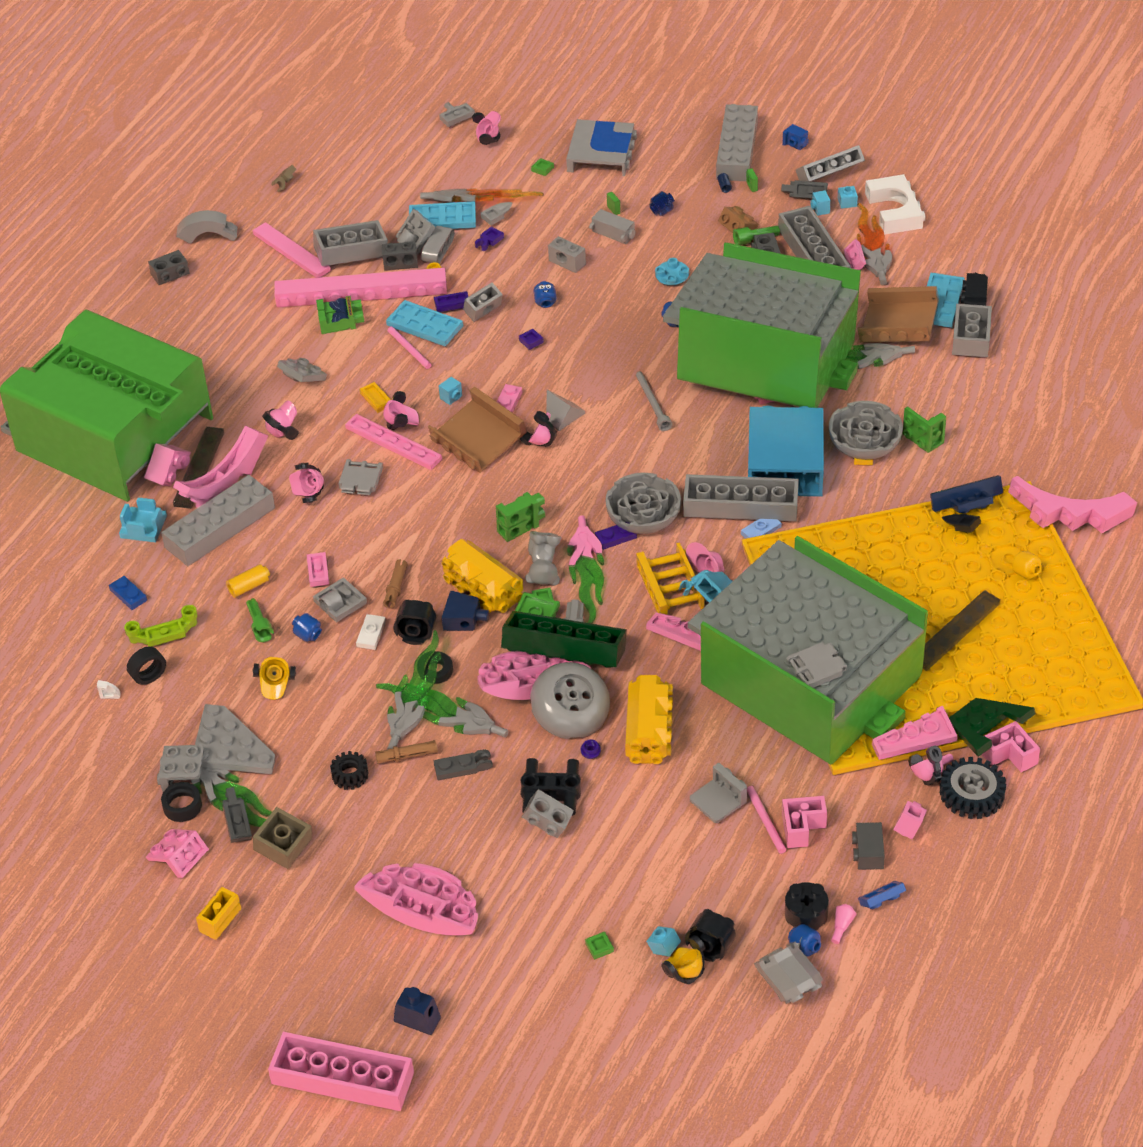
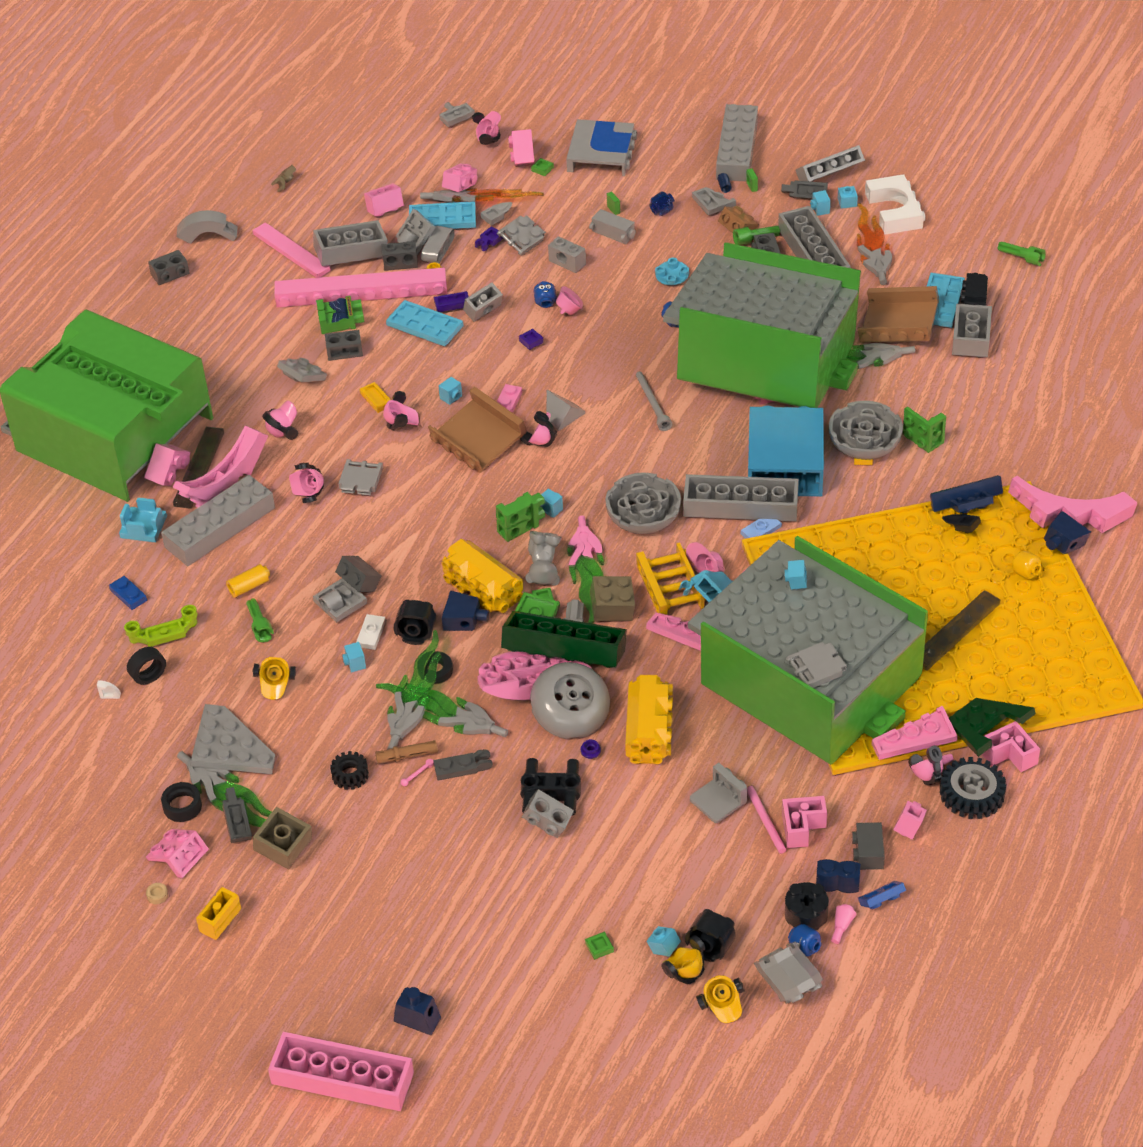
light grey bracket [157,745,204,792] -> none
blue head [292,613,322,642] -> none
bright pink plate [307,552,329,587] -> none
bright pink tile [345,414,442,470] -> none
bright pink brick [354,863,478,935] -> none
medium nougat pin [383,559,408,608] -> none
bright pink bar [387,326,431,369] -> none
dark purple plate [595,522,637,550] -> none
blue brick [782,124,809,150] -> none
bright pink plate [844,239,866,270] -> none
none -> tan tile [146,883,168,904]
none -> dark grey brick [325,330,363,361]
none -> dark grey brick [335,556,382,592]
none -> medium azure plate [342,642,366,673]
none -> bright pink brick [364,183,404,216]
none -> bright pink hinge [400,759,434,786]
none -> bright pink brick [442,163,477,192]
none -> light grey plate [497,215,546,256]
none -> bright pink brick [508,129,534,166]
none -> medium azure plate [541,489,563,518]
none -> bright pink piece [556,286,583,315]
none -> dark tan brick [590,576,635,621]
none -> light grey wing [692,187,736,216]
none -> yellow cap [696,975,745,1023]
none -> medium azure plate [784,560,807,589]
none -> dark blue brick [816,859,861,893]
none -> bright green piece [997,242,1046,266]
none -> dark blue torso [1044,511,1091,554]

